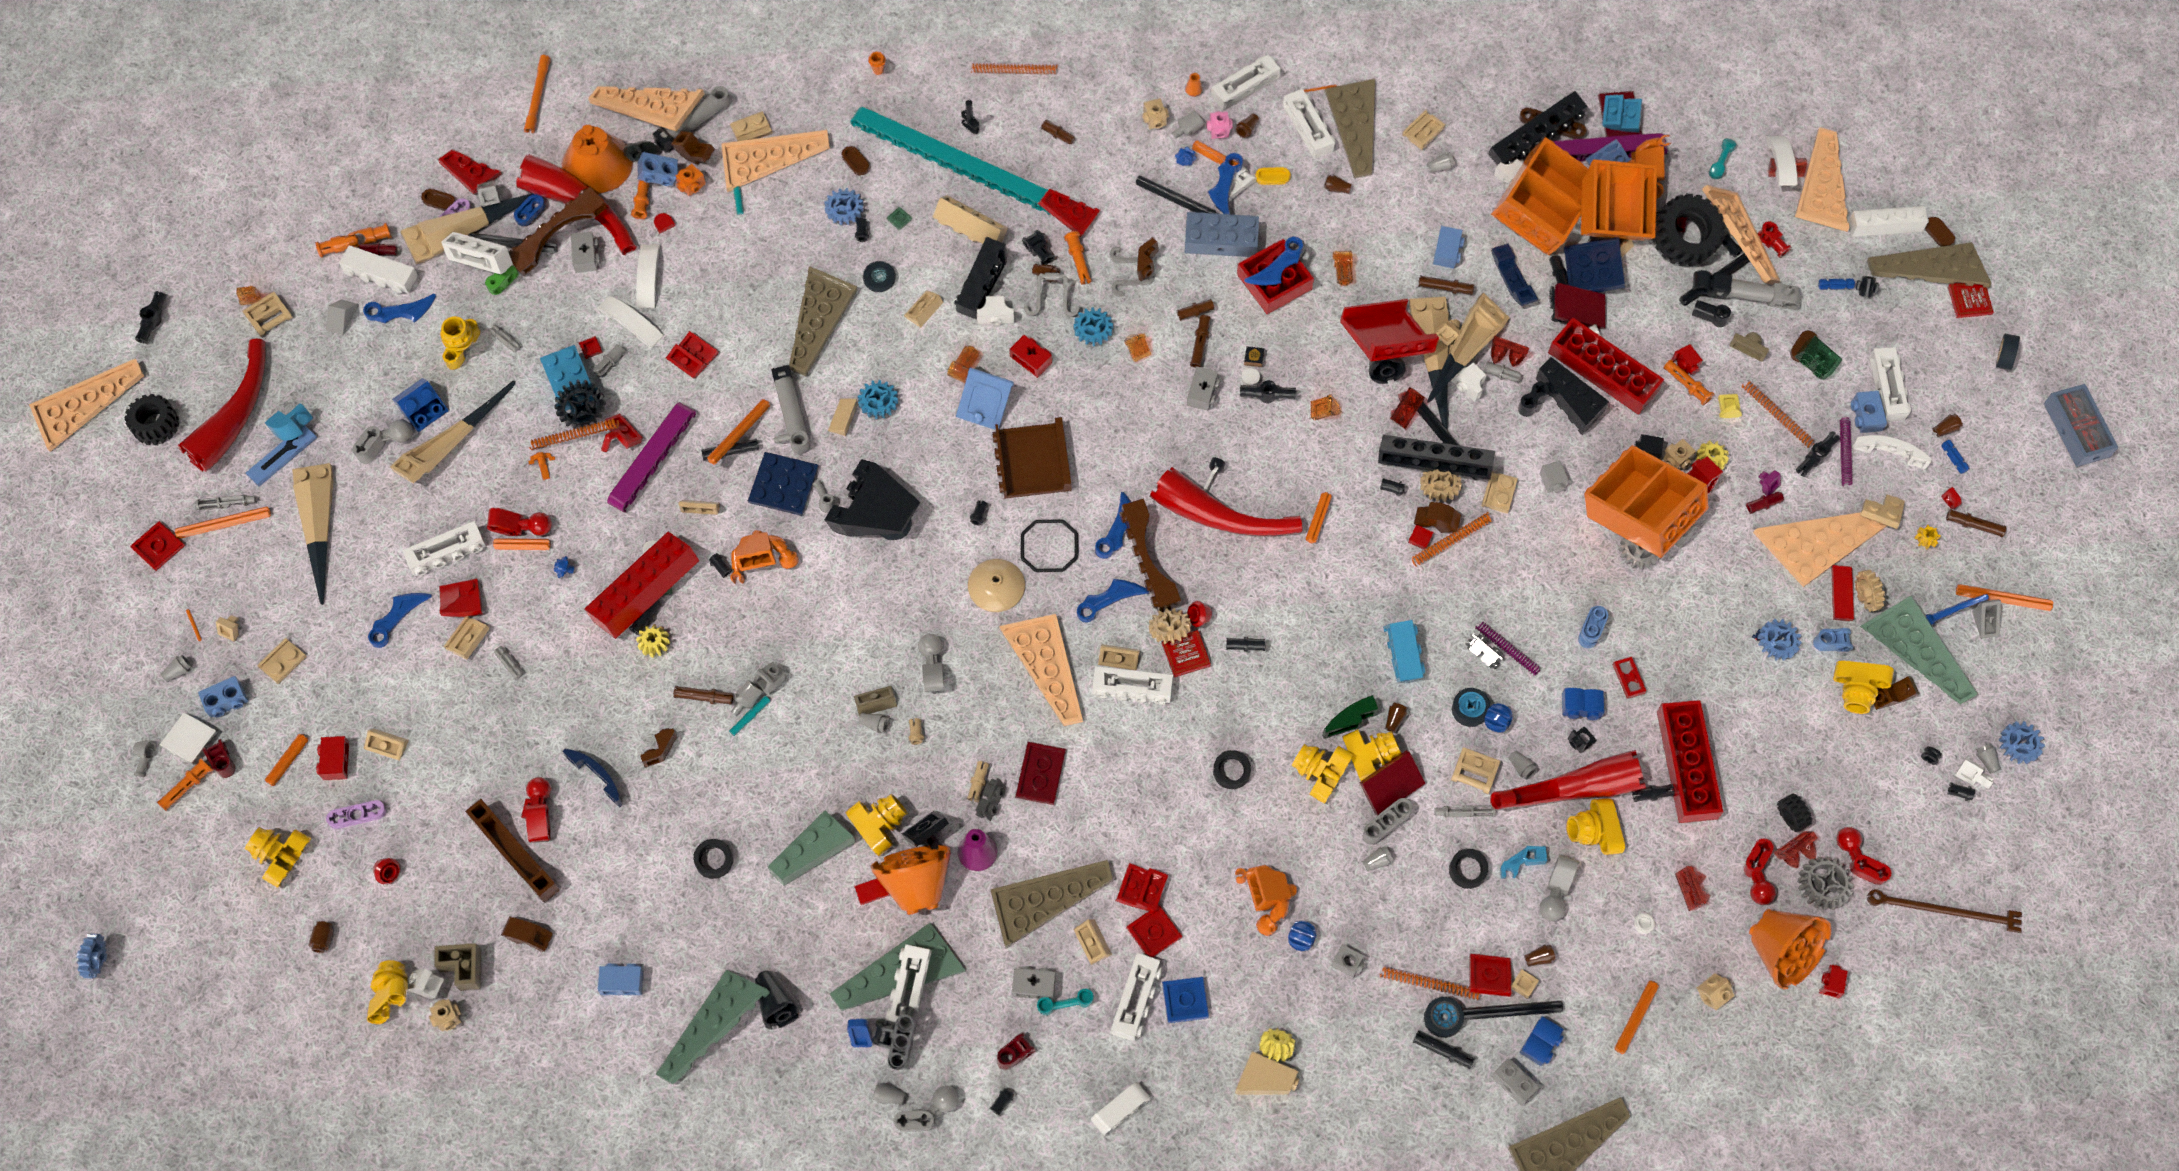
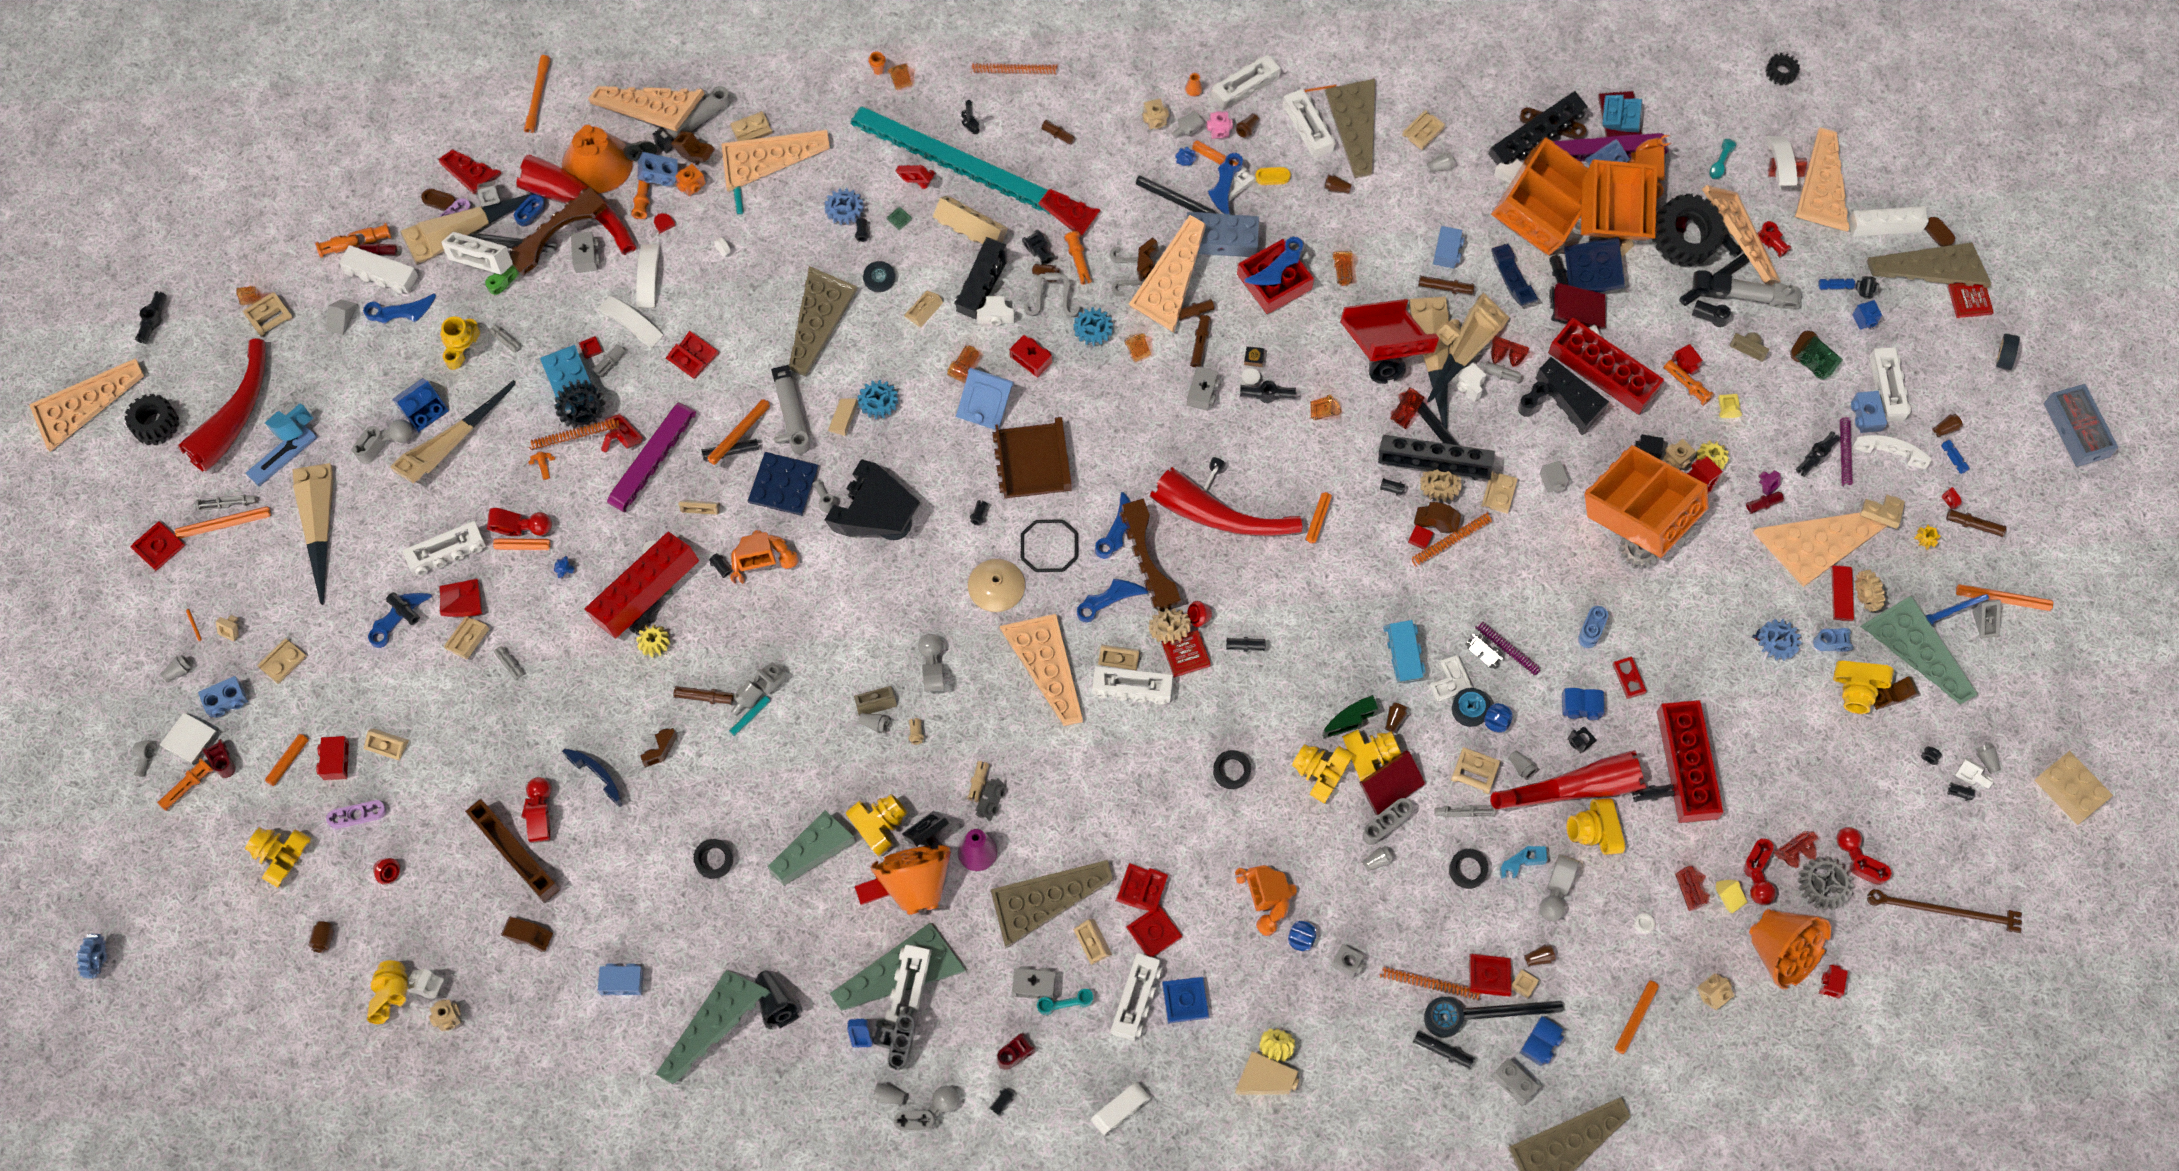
dark tan brick [434,943,481,991] -> none
reddish brown tile [842,146,870,176] -> none
dark red tile [1015,742,1066,805] -> none
orange piece [1742,381,1814,448] -> none
black tyre [1777,793,1813,832] -> none
medium blue gear [1999,721,2045,764] -> none
none -> black pin [386,592,420,625]
none -> white tile [714,237,730,256]
none -> clear orange tile [887,64,913,90]
none -> red plate [895,165,936,189]
none -> light nougat wing [1129,215,1206,333]
none -> white tile [1429,655,1473,703]
none -> light yellow tile [1716,880,1747,913]
none -> black tyre [1766,52,1800,86]
none -> blue brick [1852,300,1882,330]
none -> tan brick [2034,751,2113,825]

